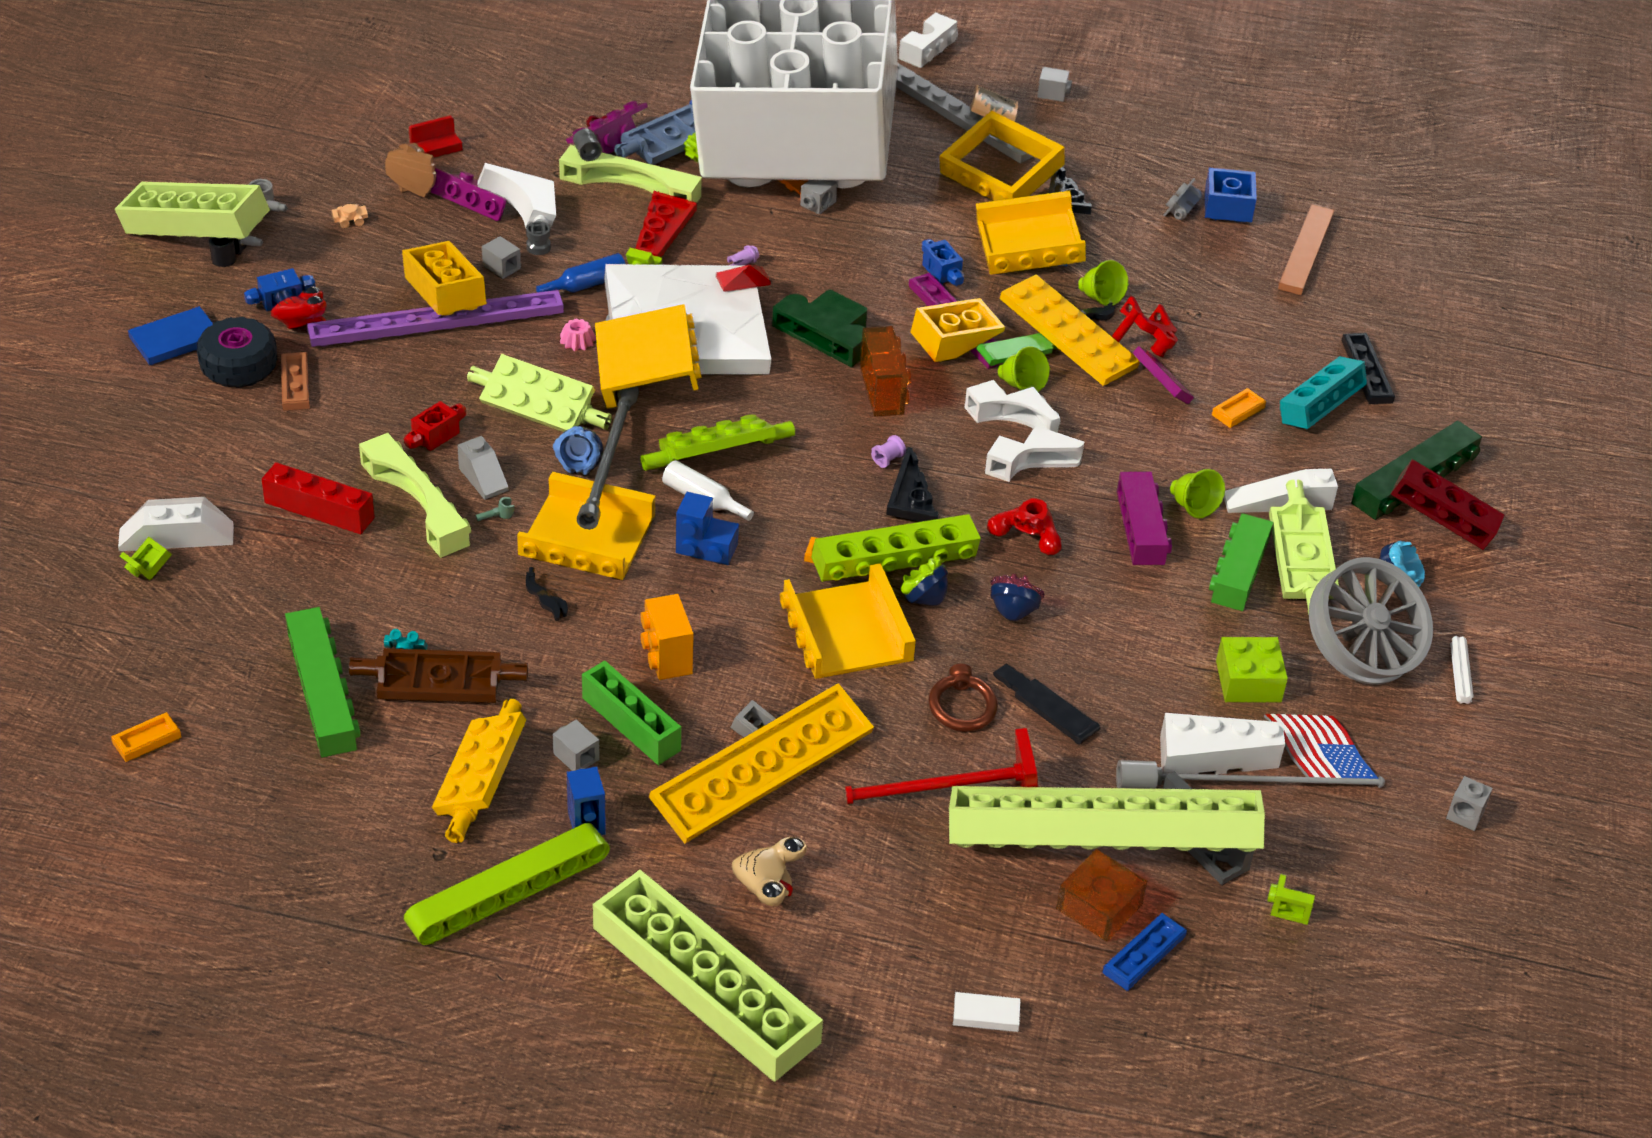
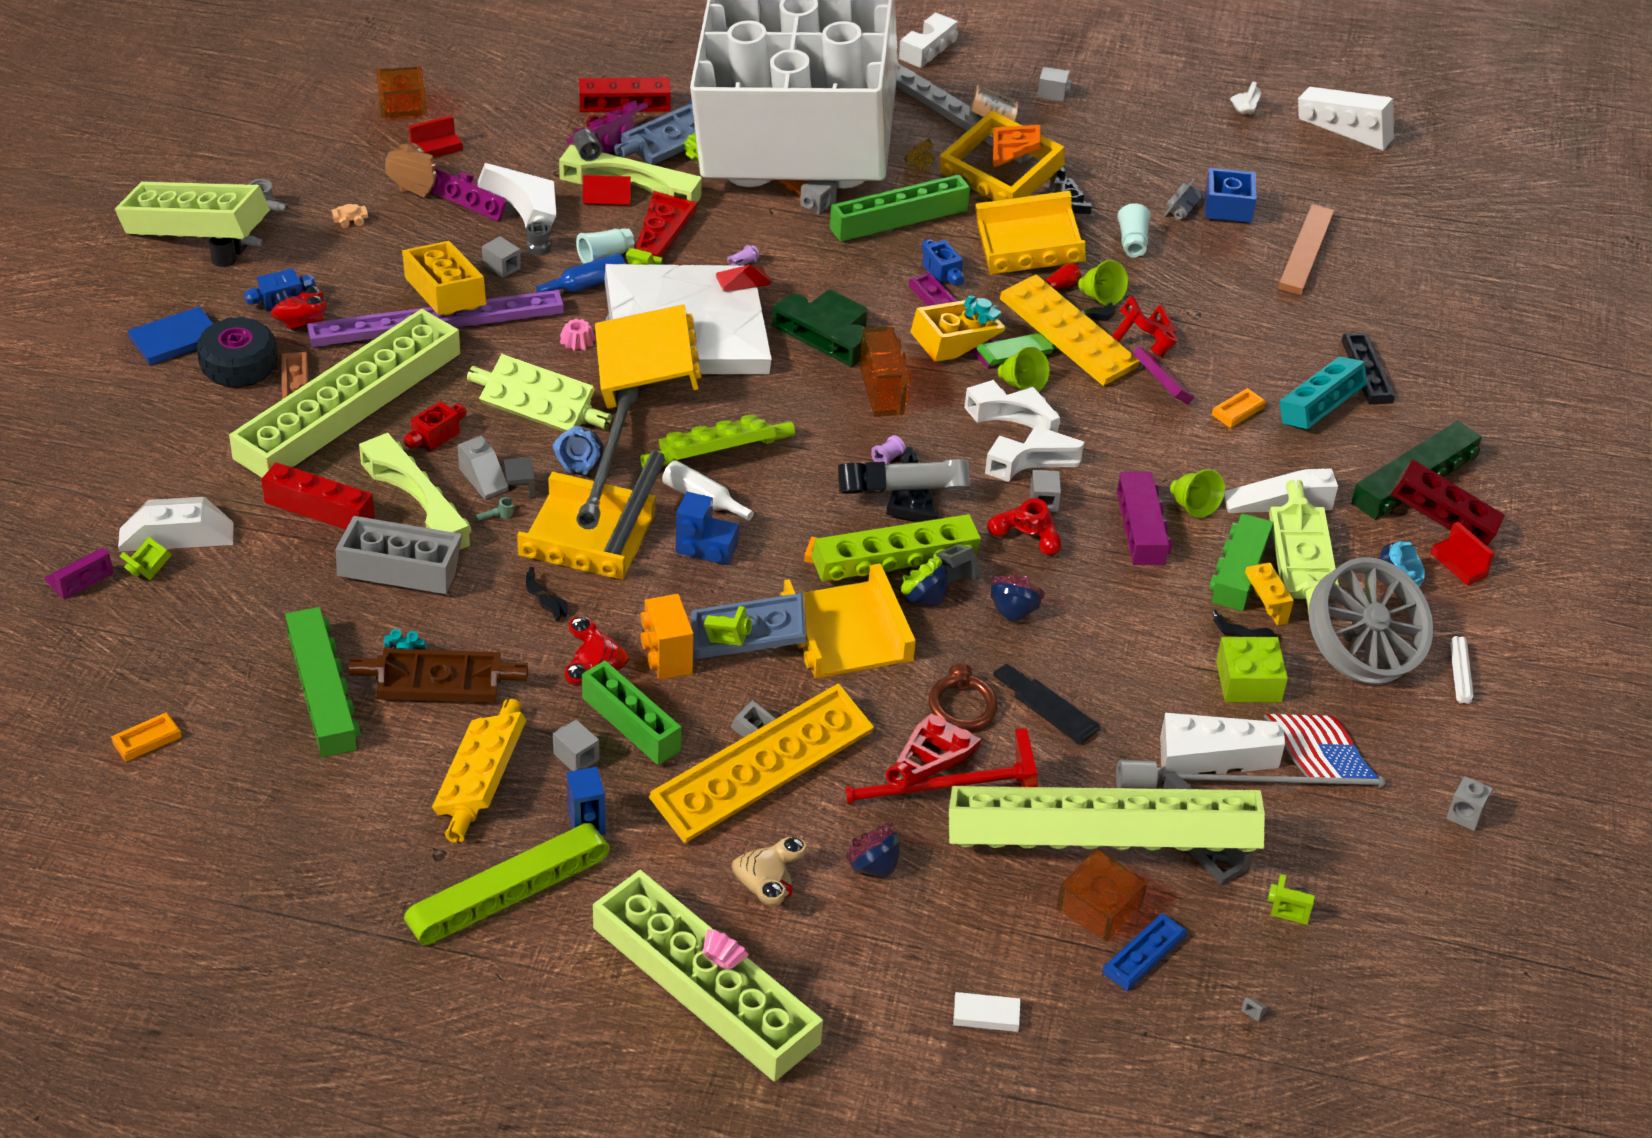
none -> magenta panel [45,548,114,599]
none -> yellowish green brick [229,309,460,477]
none -> light grey slope [335,516,462,594]
none -> clear orange brick [376,66,427,119]
none -> dark grey panel [504,457,535,498]
none -> red head [564,616,629,686]
none -> light aqua plant [576,228,635,264]
none -> red brick [579,77,671,113]
none -> red panel [583,175,631,205]
none -> dark grey axle [604,451,665,555]
none -> sand blue tile [692,593,806,660]
none -> bright pink piece [703,929,749,970]
none -> lime bracket [704,606,752,646]
none -> bright green brick [830,174,970,242]
none -> light grey piece [838,459,970,494]
none -> dark blue hair [846,822,901,877]
none -> red plate [886,713,981,789]
none -> clear yellow tile [903,138,935,170]
none -> dark grey panel [936,544,980,584]
none -> teal piece [964,295,1002,324]
none -> orange wing [993,125,1041,167]
none -> light grey brick [1030,470,1061,512]
none -> red cone [1044,263,1082,291]
none -> light aqua plant [1117,204,1151,258]
none -> black hair [1212,610,1277,637]
none -> white piece [1230,82,1261,115]
none -> light grey piece [1241,997,1270,1021]
none -> yellow bracket [1245,563,1294,626]
none -> white wedge [1298,87,1394,150]
none -> red panel [1430,522,1494,586]

